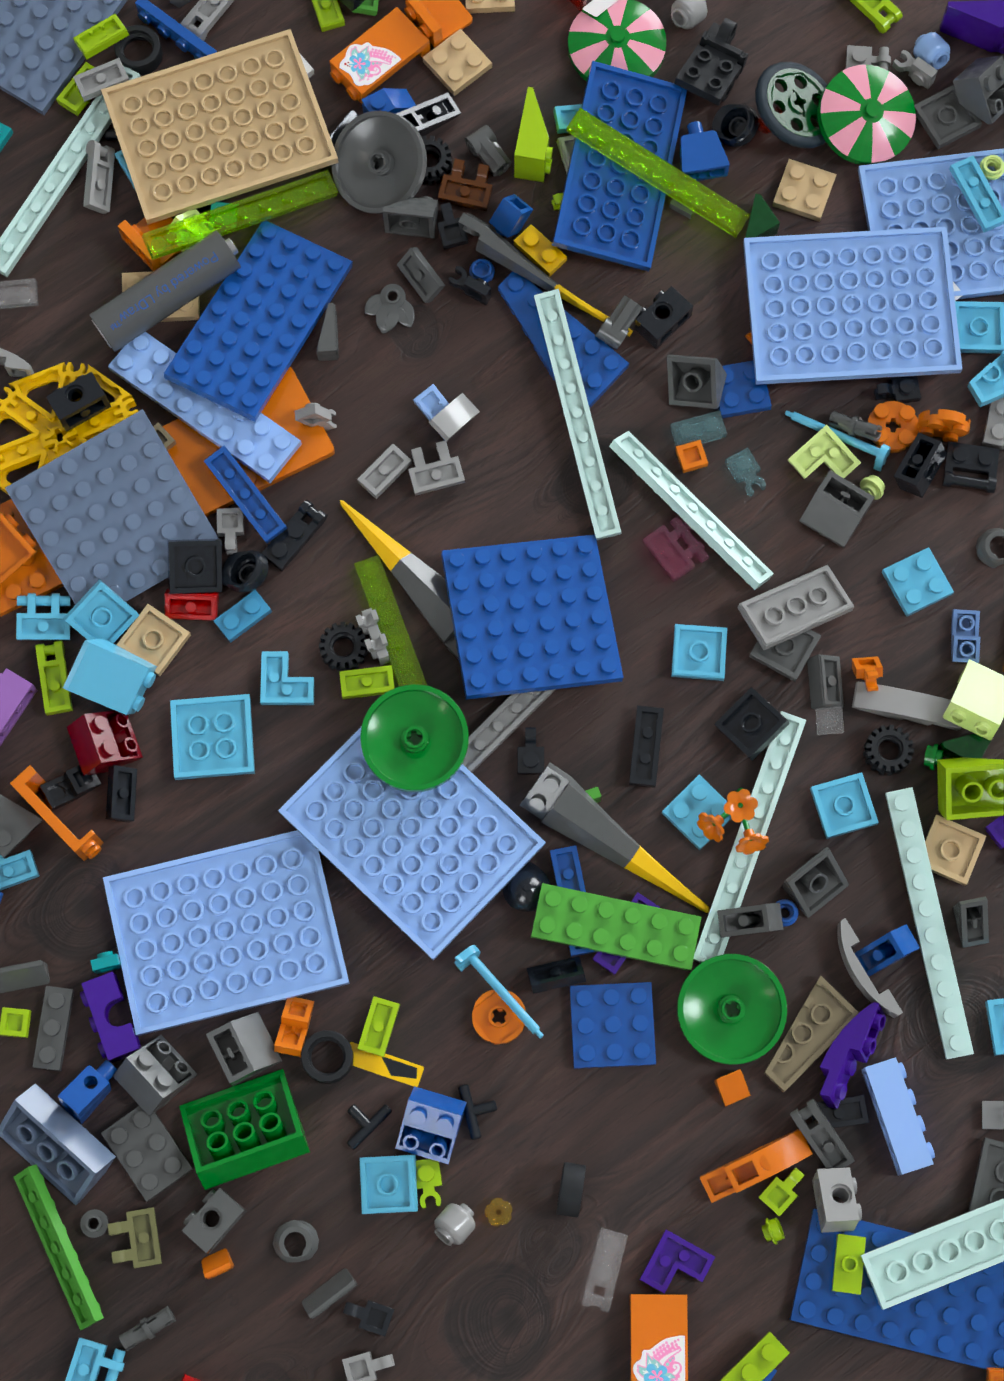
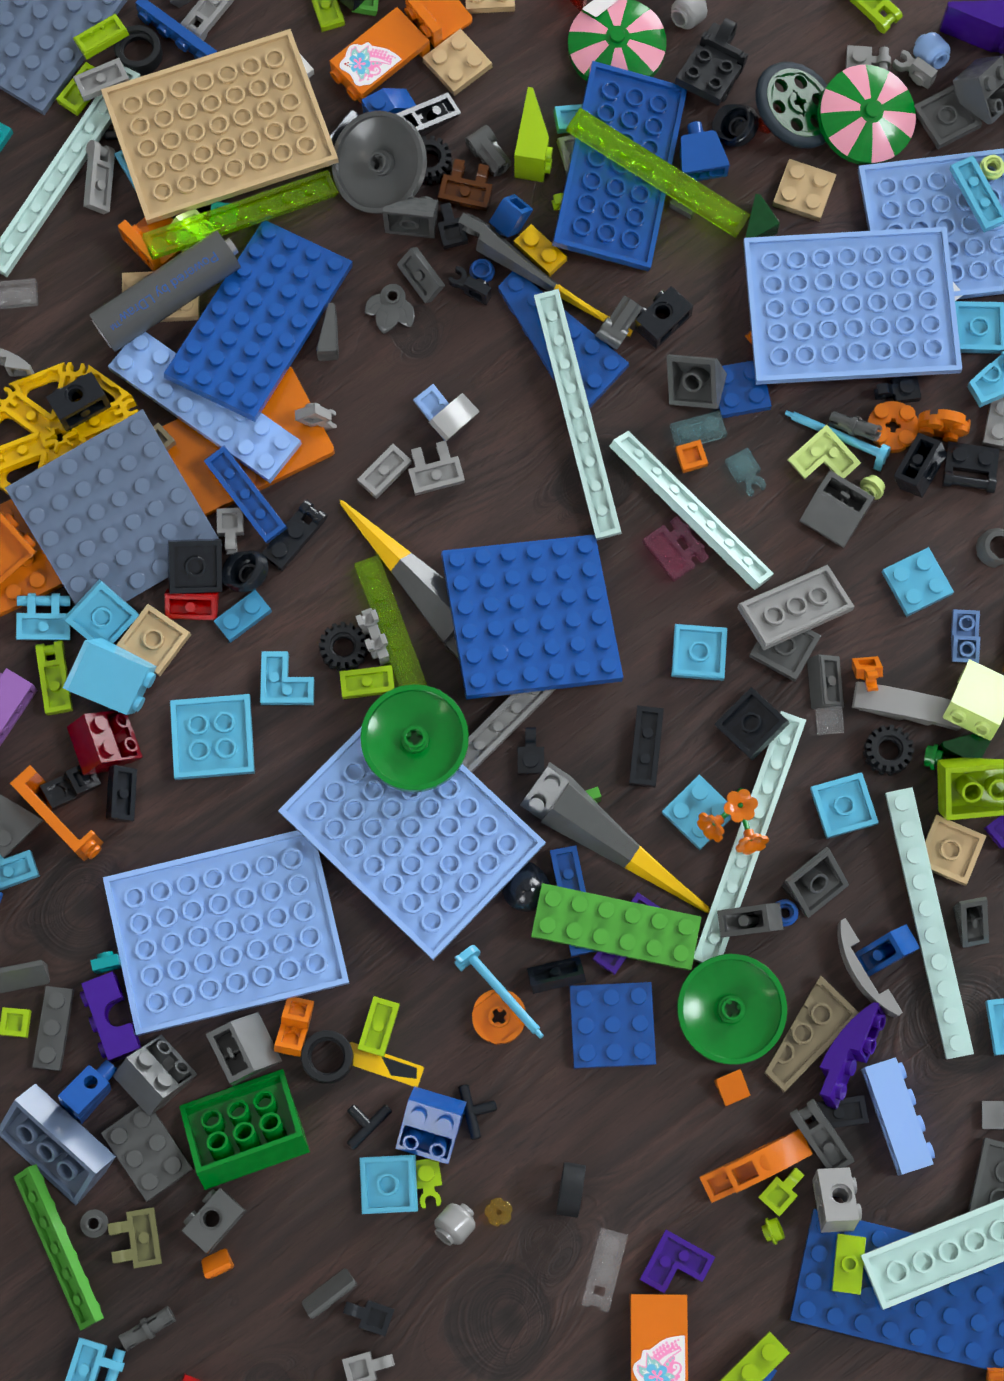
dark grey piece [273,1220,319,1263] -> none

